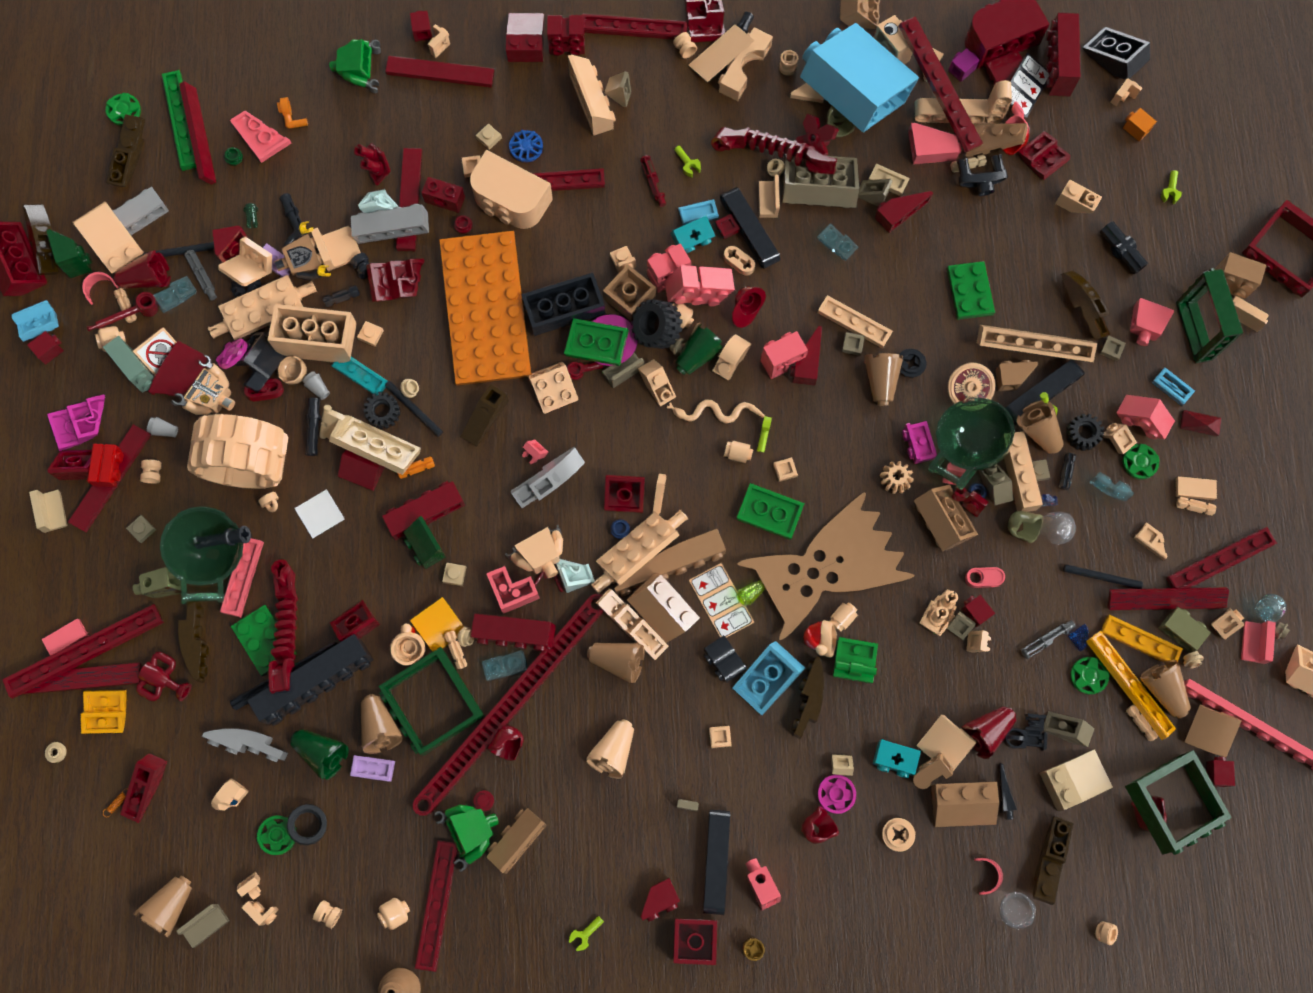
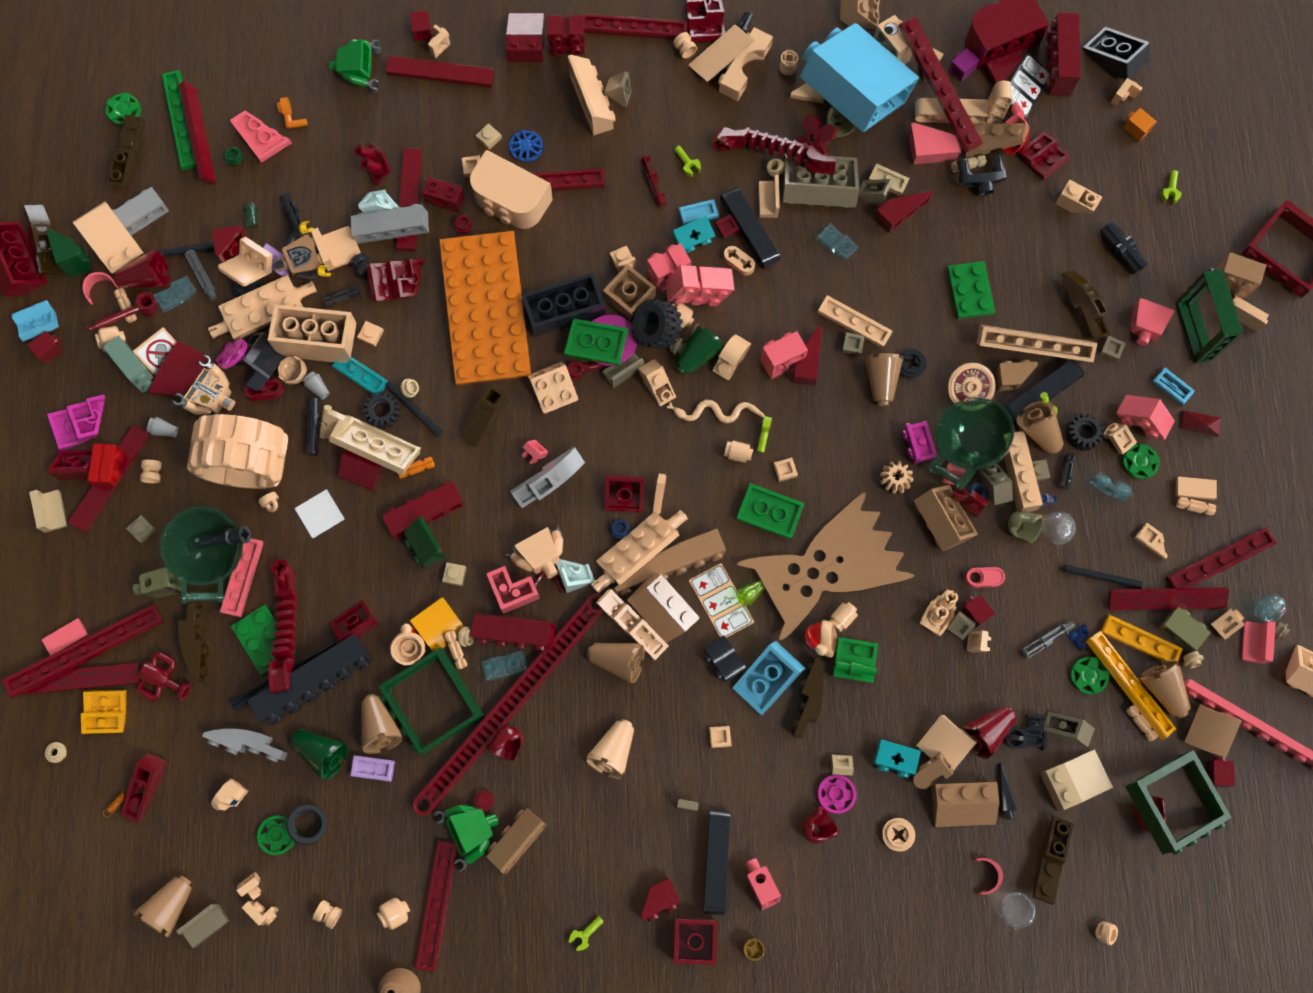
dark red piece [732,286,766,328] -> none

